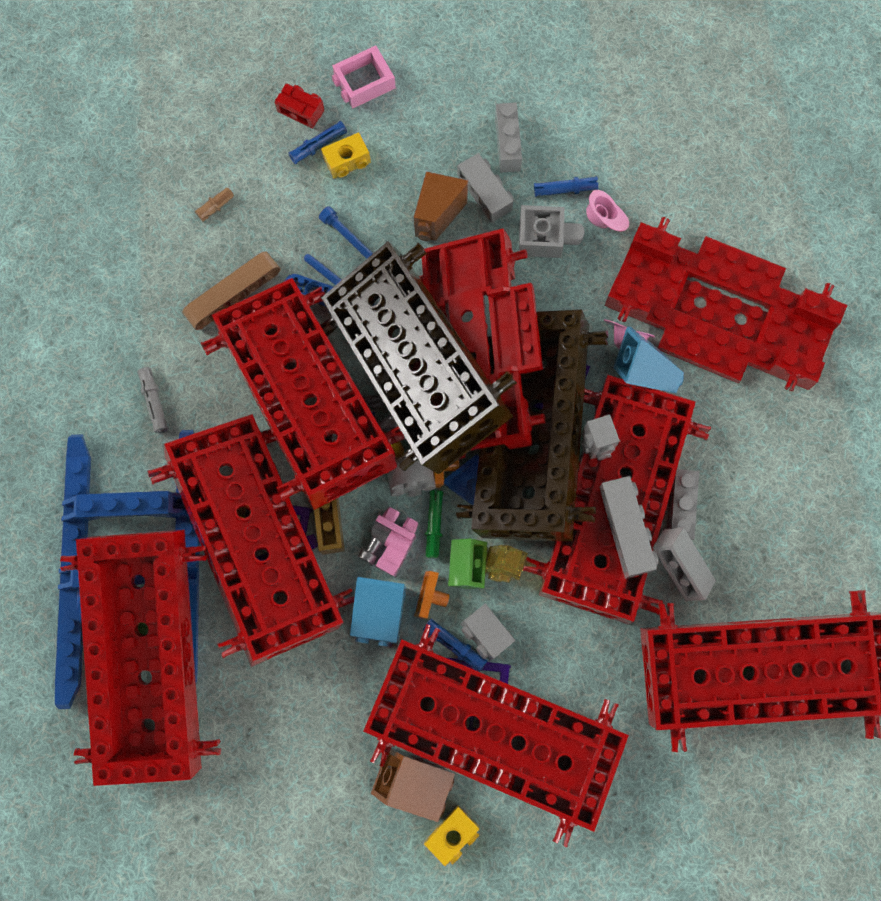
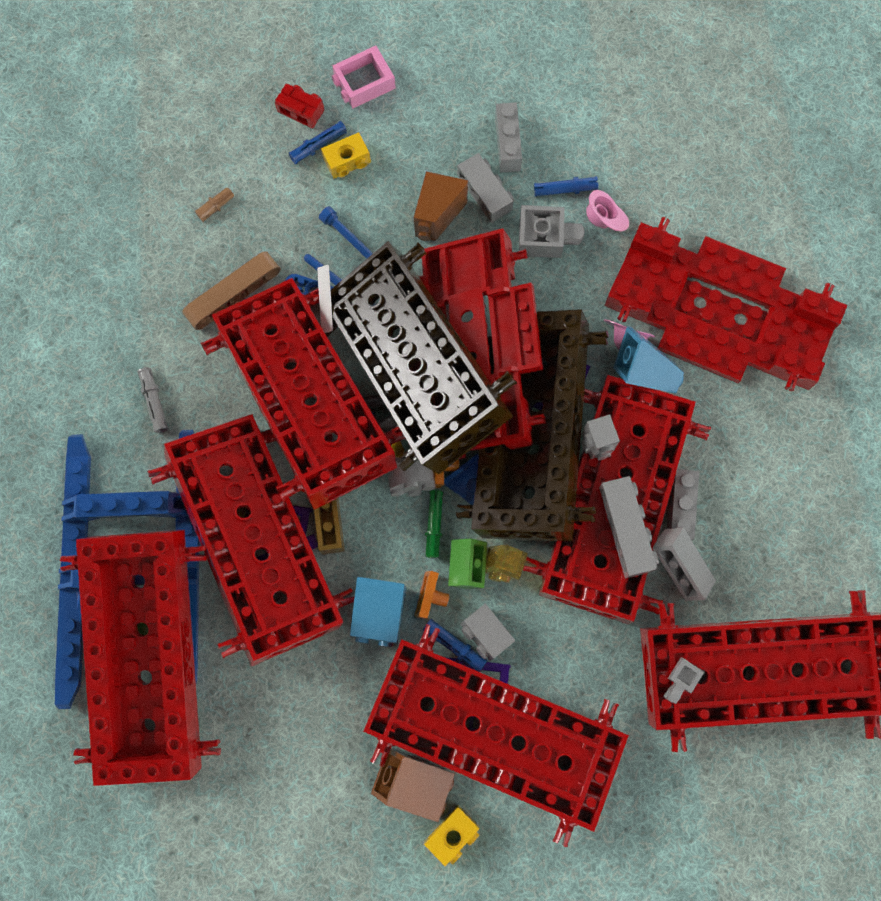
bright pink hips [358,507,419,577] -> none
none -> white sticker [317,265,333,333]
none -> light grey plate [664,658,704,704]

